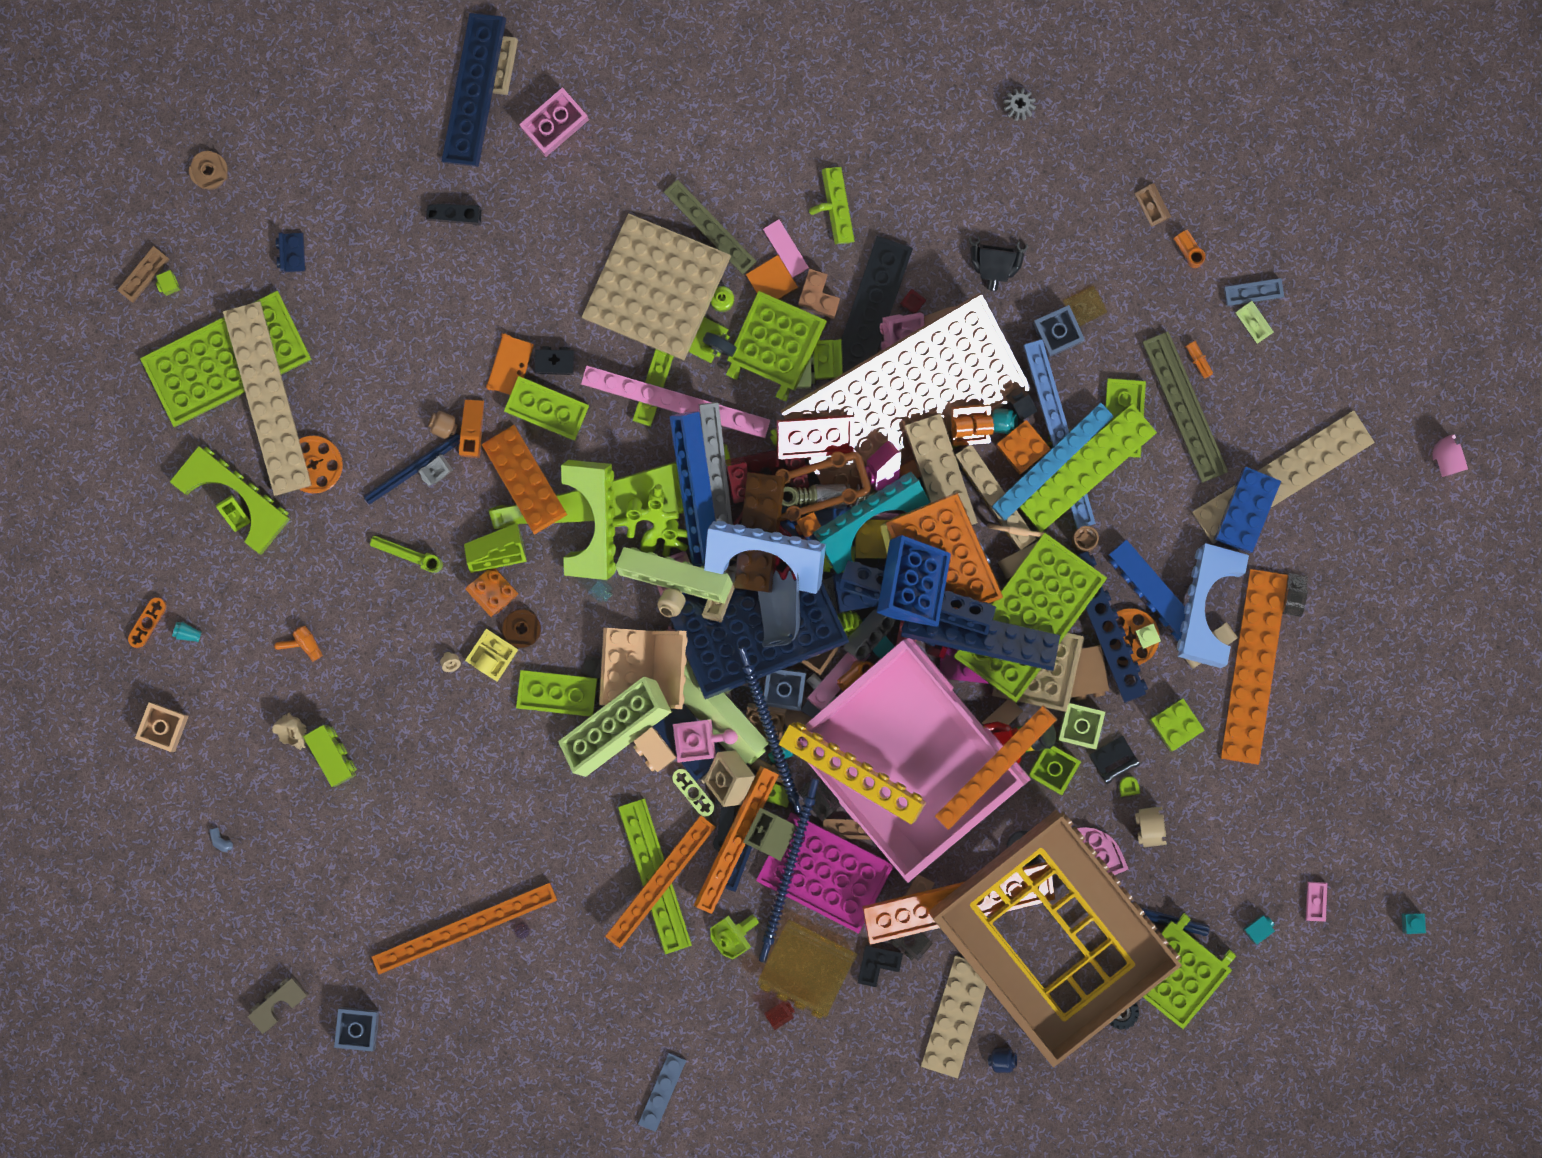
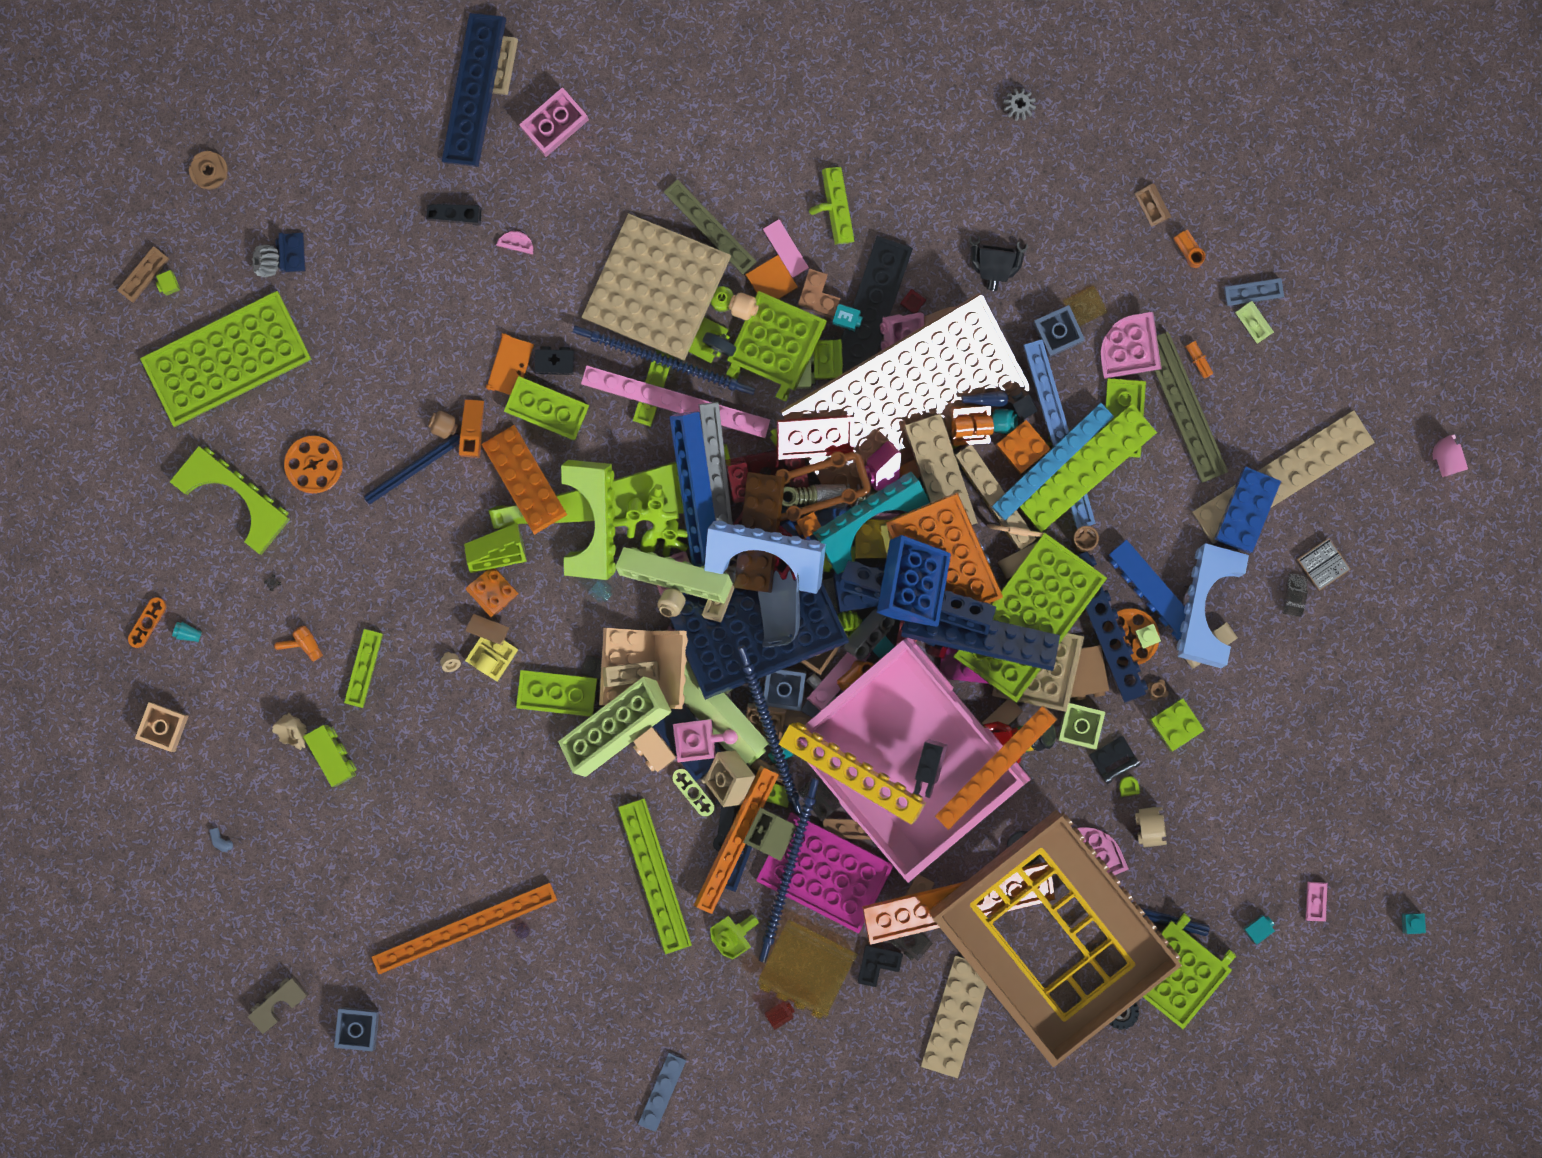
lime slope [215,495,251,532] -> none
tan plate [223,301,312,496] -> none
lime axle [370,536,443,573] -> none
light grey bracket [418,455,453,486] -> none
reddish brown plate [502,609,541,648] -> none
orange plate [604,815,716,949] -> none
dark blue head [988,1048,1017,1073] -> none
lime brick [1028,746,1081,795] -> none
orange plate [1220,569,1288,765] -> none
none -> light grey gear [252,245,280,277]
none -> clear smoke piece [264,574,281,591]
none -> lime plate [344,629,383,708]
none -> medium nougat slope [466,614,509,645]
none -> bright pink tile [496,231,533,255]
none -> dark blue hose [573,325,756,395]
none -> tan plate [602,661,659,687]
none -> light nougat head [729,293,759,320]
none -> teal brick [833,304,863,332]
none -> black hinge [914,739,948,798]
none -> dark blue piece [961,391,1008,407]
none -> bright pink plate [1101,312,1161,379]
none -> medium nougat plate [1147,679,1169,701]
none -> light grey tile [1297,538,1351,591]

